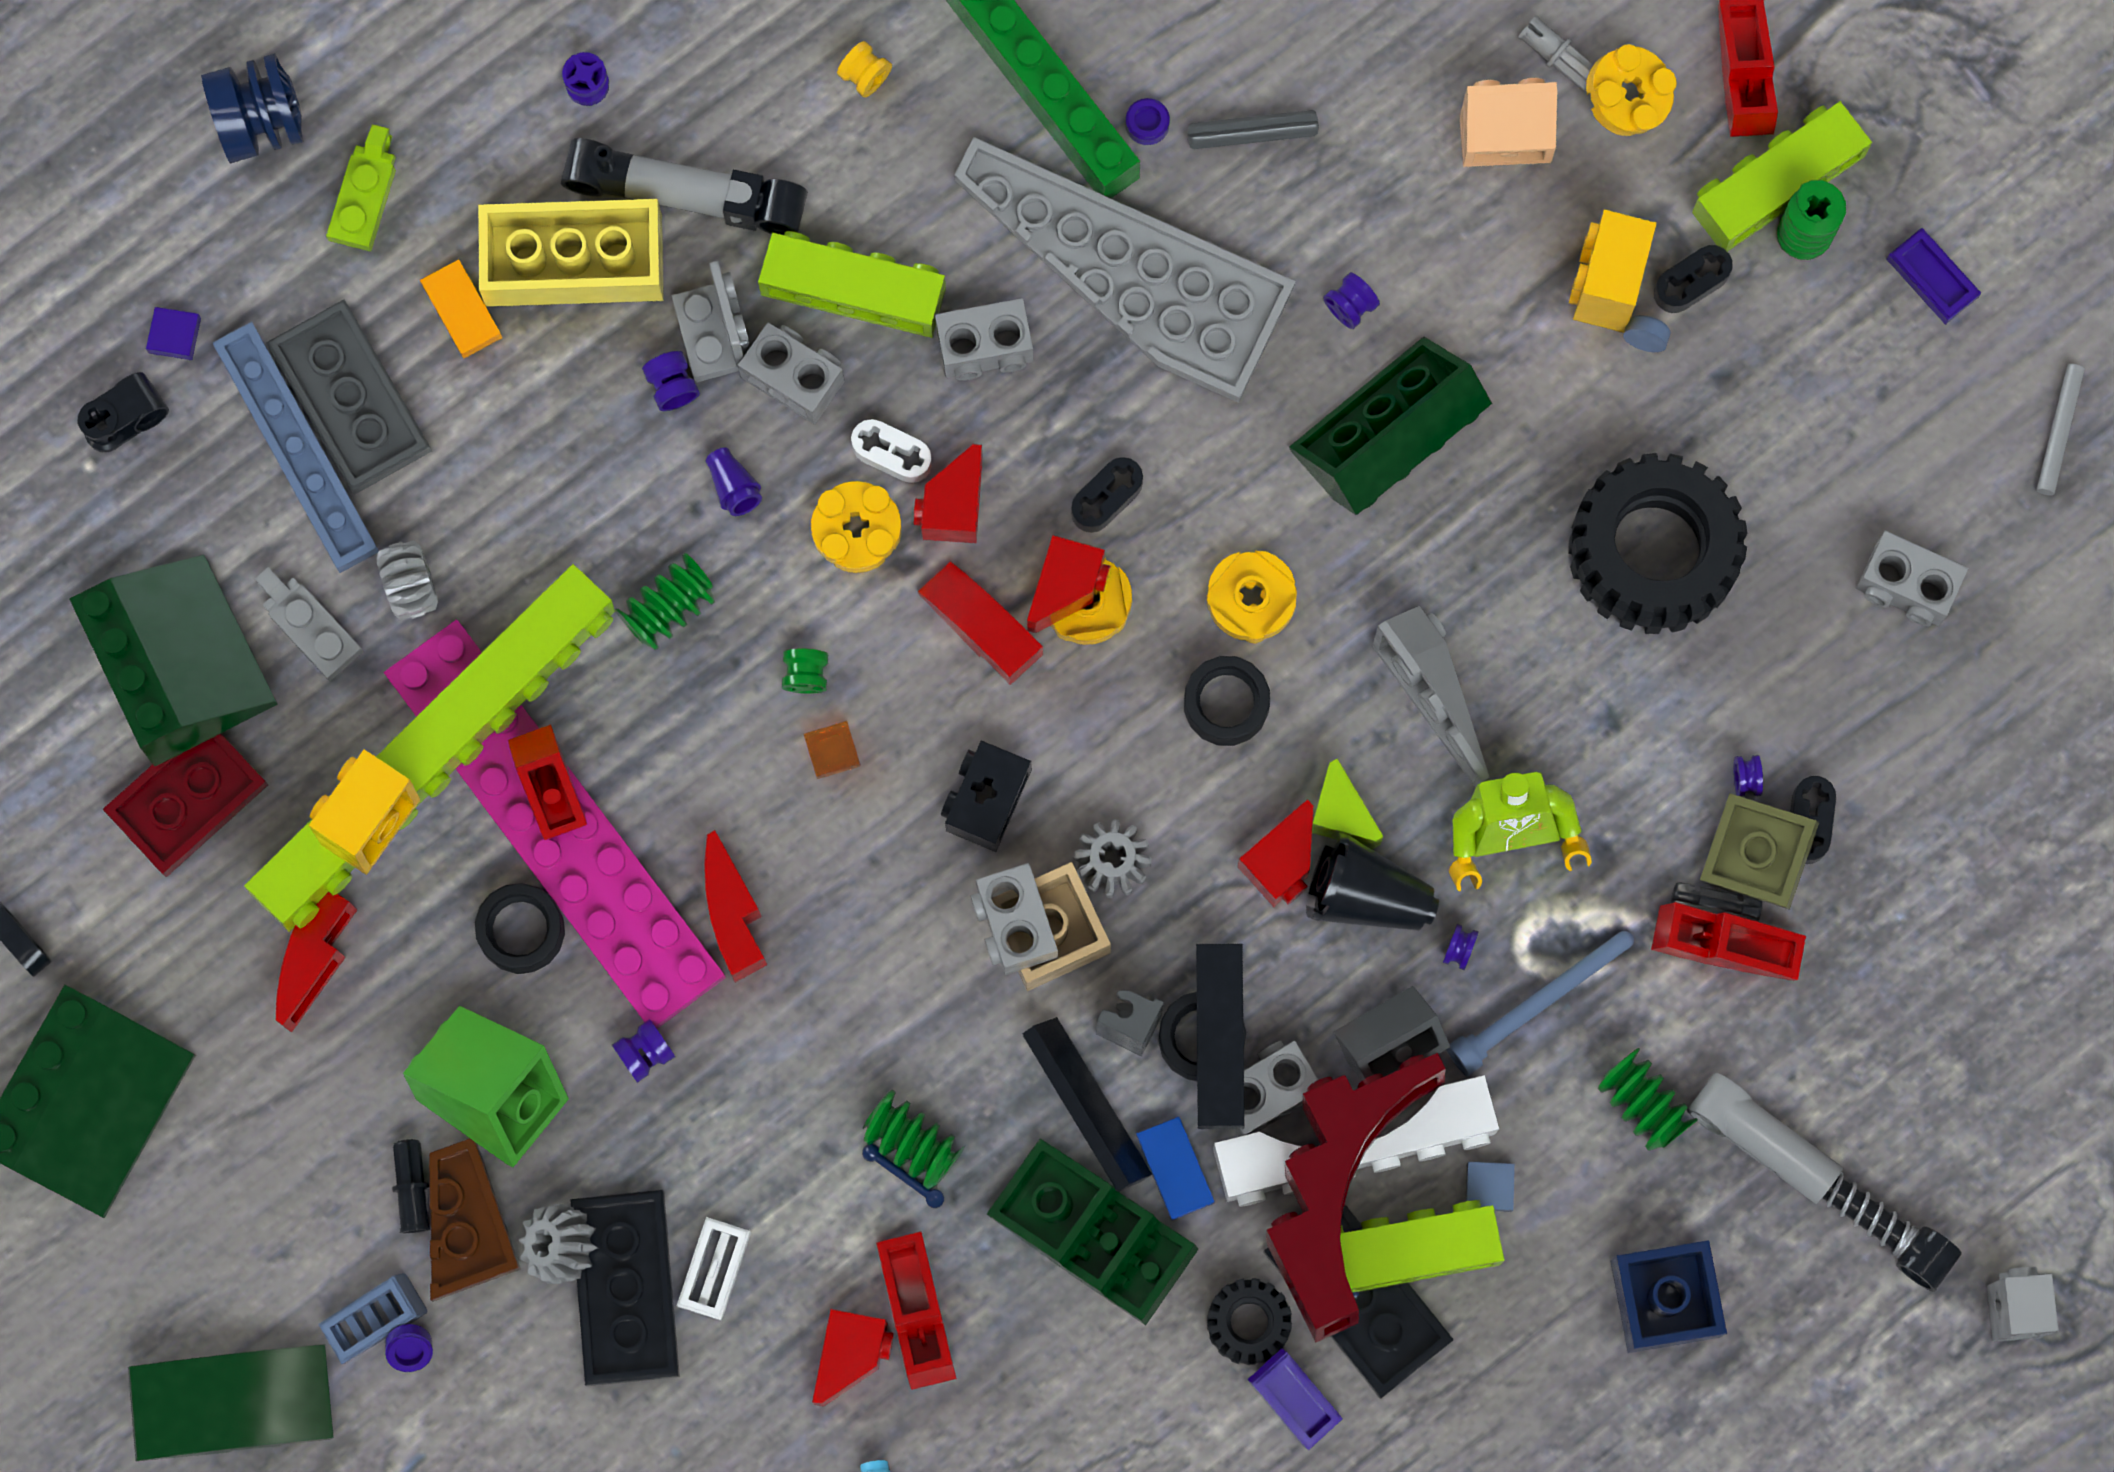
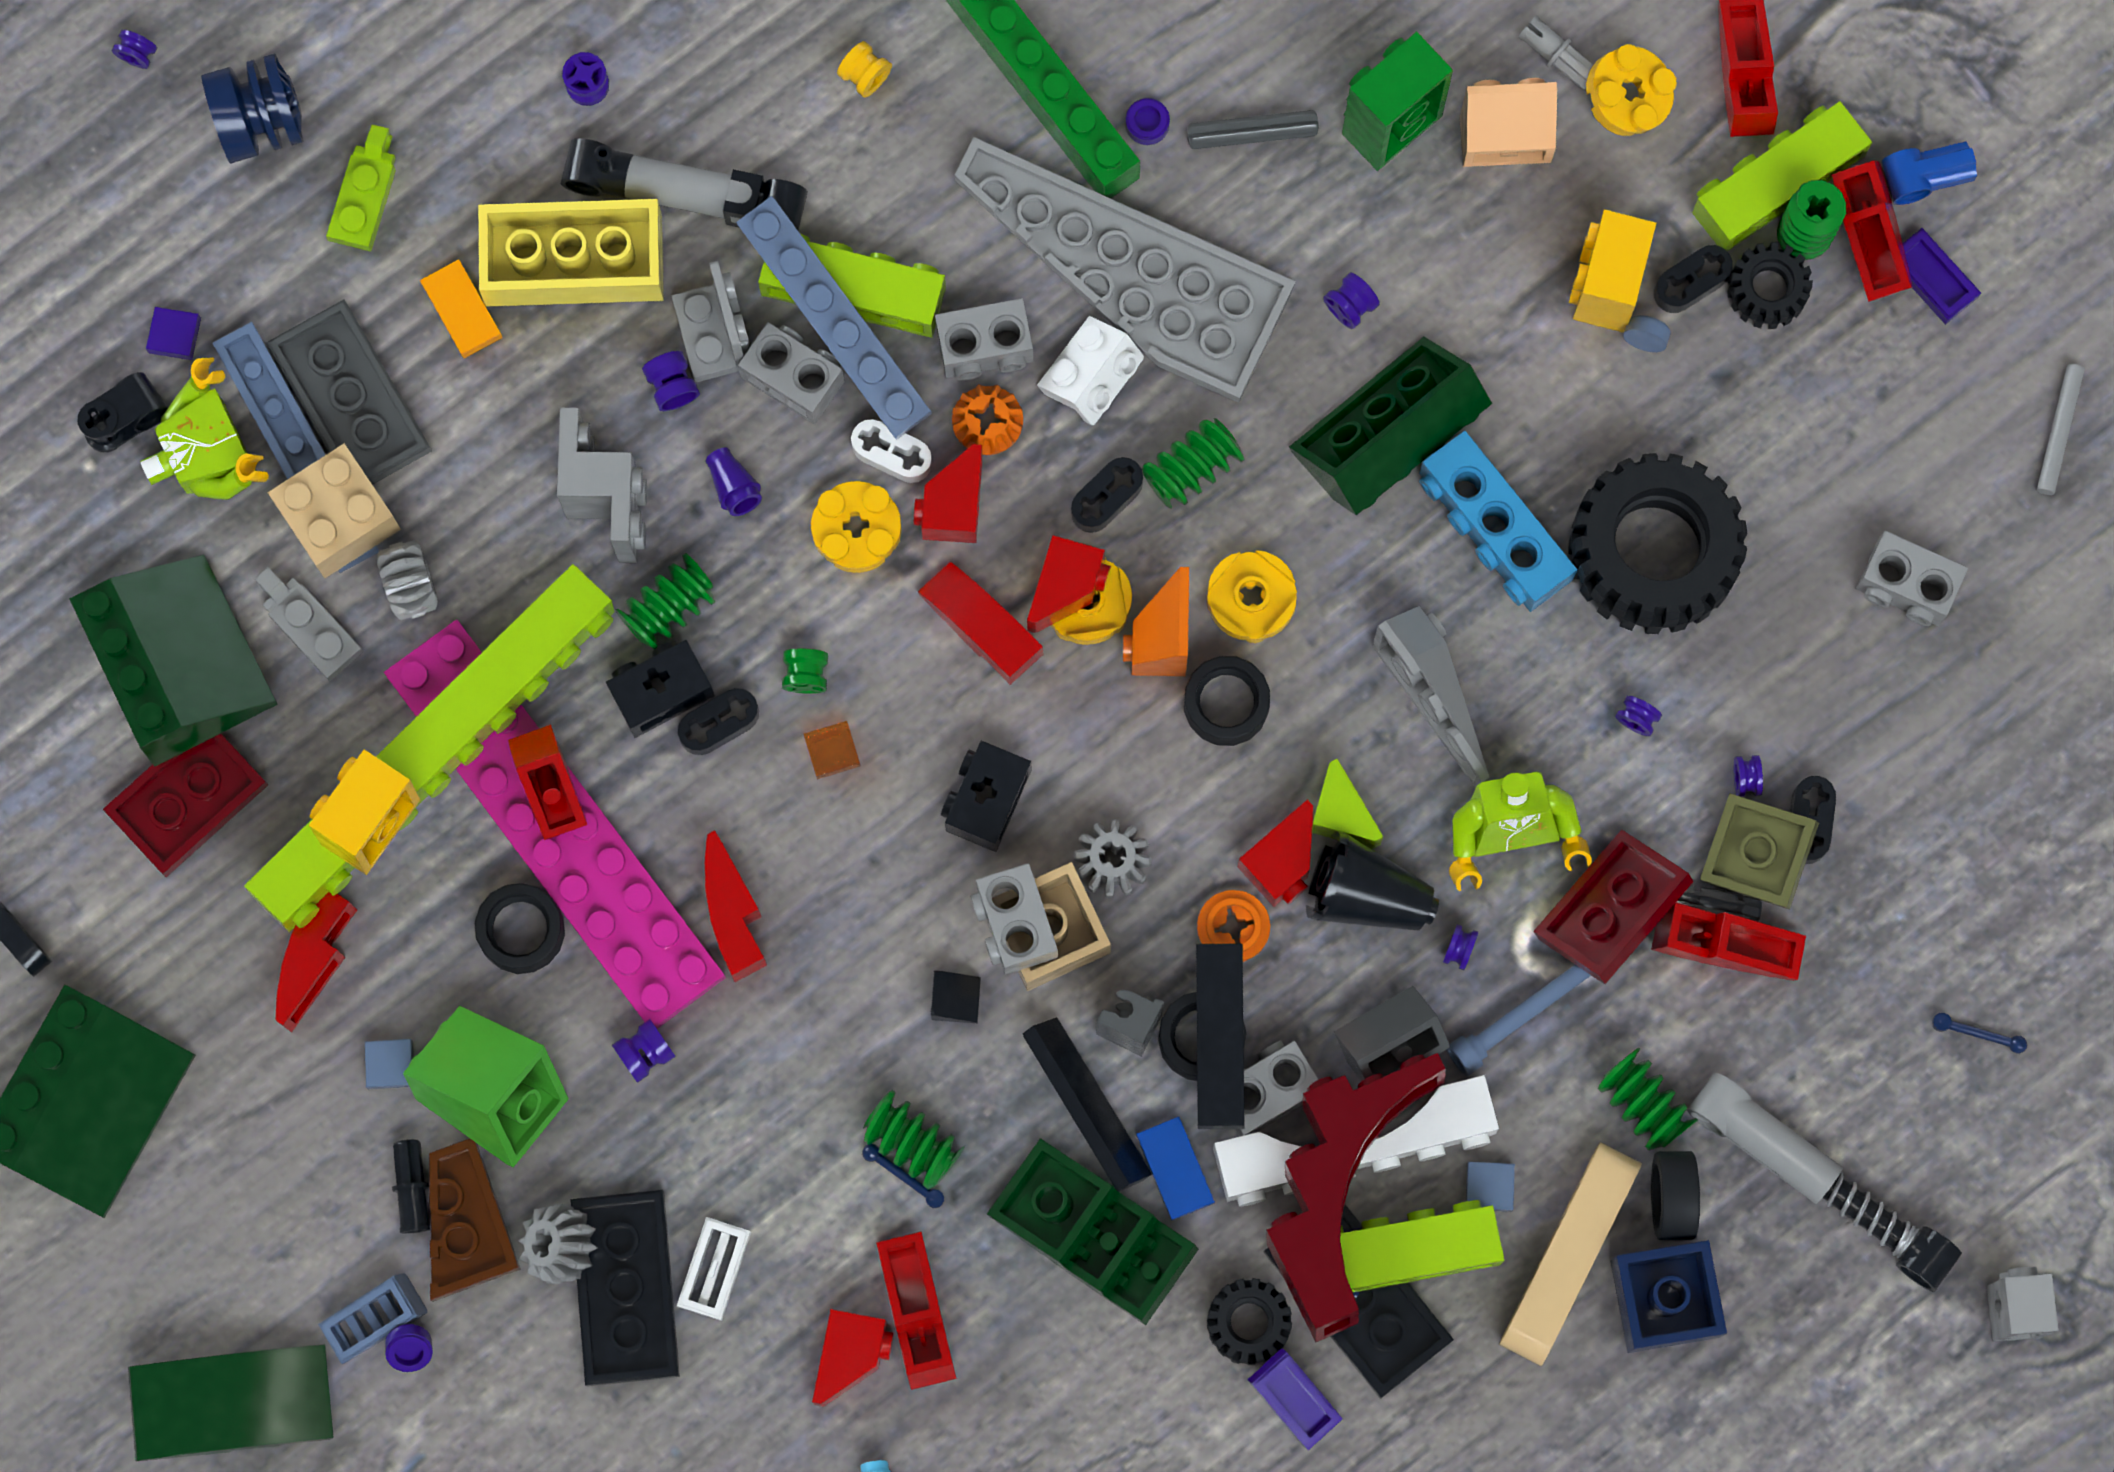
none -> dark purple bush [111,30,157,69]
none -> lime torso [140,357,269,500]
none -> tan brick [267,443,401,579]
none -> sand blue tile [365,1039,414,1089]
none -> light grey bracket [557,408,647,563]
none -> black brick [606,640,715,738]
none -> black beam [678,688,759,755]
none -> sand blue plate [736,196,932,440]
none -> black slope [931,970,981,1024]
none -> orange gear [952,384,1023,455]
none -> white bracket [1037,316,1144,425]
none -> orange slope [1123,567,1189,677]
none -> green piece [1142,418,1245,509]
none -> orange gear [1197,890,1270,962]
none -> green brick [1342,31,1453,171]
none -> dark azure brick [1419,431,1577,612]
none -> tan beam [1499,1142,1642,1366]
none -> dark red plate [1533,829,1694,984]
none -> dark purple bush [1615,696,1662,736]
none -> black tyre [1651,1151,1700,1240]
none -> black tyre [1727,242,1813,329]
none -> red slope [1832,160,1913,302]
none -> blue piece [1881,141,1977,205]
none -> dark blue hinge [1932,1013,2027,1054]

